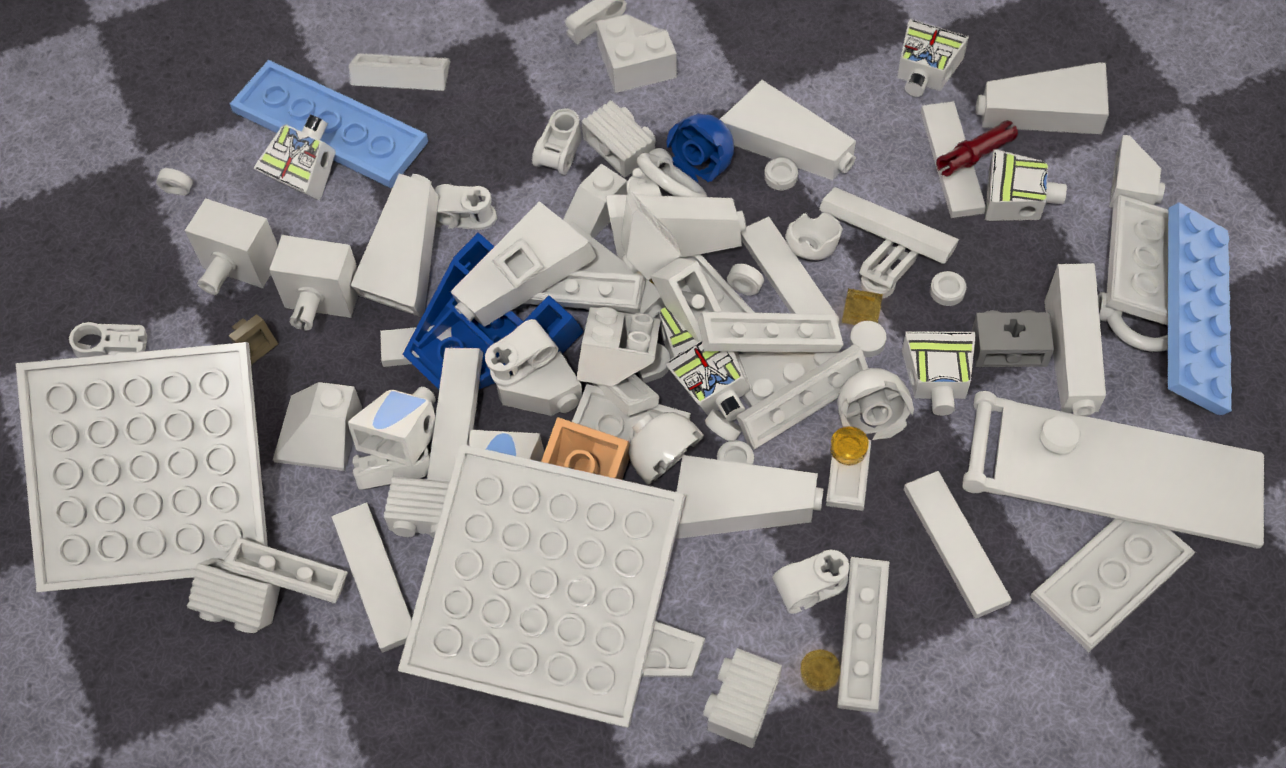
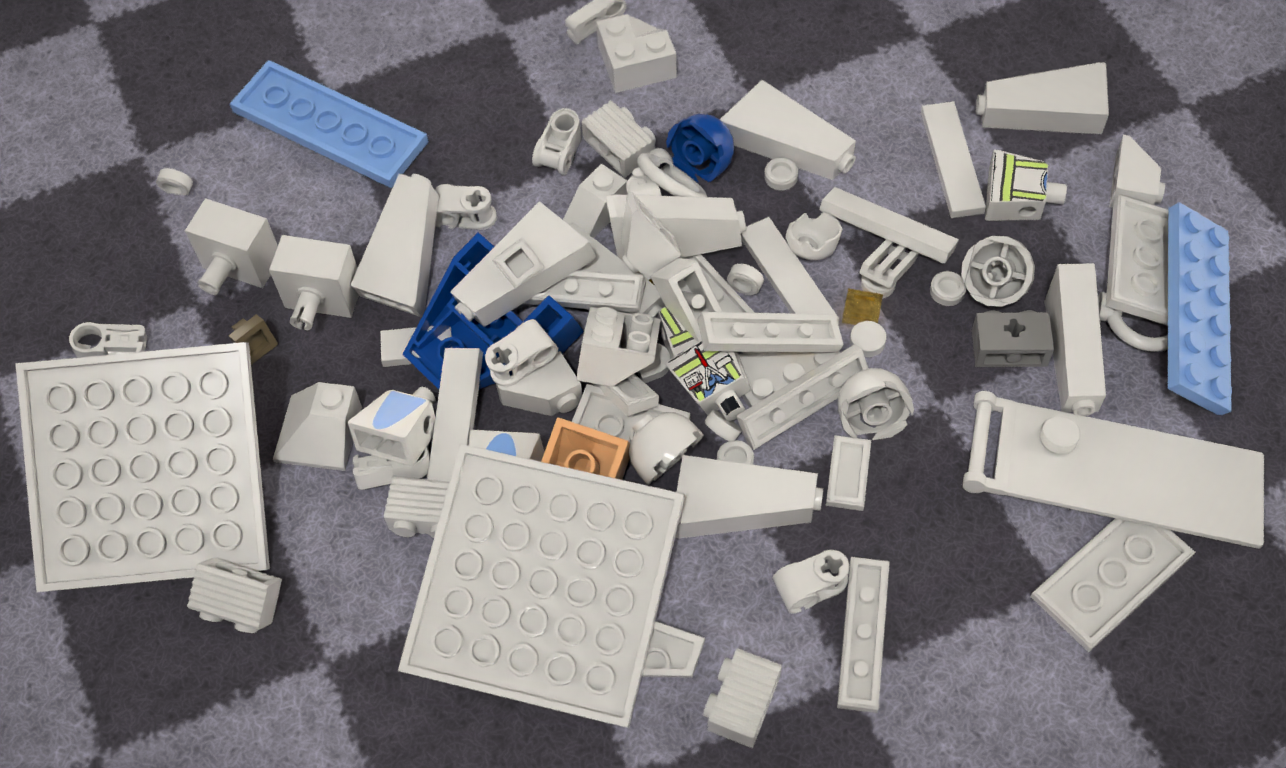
white slope [222,537,347,603] -> none
torso [254,114,335,200] -> none
white tile [331,502,412,653] -> none
white slope [349,53,450,91] -> none
clear yellow tile [800,650,840,691] -> none
clear yellow tile [830,426,869,465] -> none
torso [897,19,968,97] -> none
white torso [902,332,975,416] -> none
white tile [904,471,1012,619] -> none
dark red pin [936,120,1018,176] -> none
none -> white cylinder [961,236,1035,307]

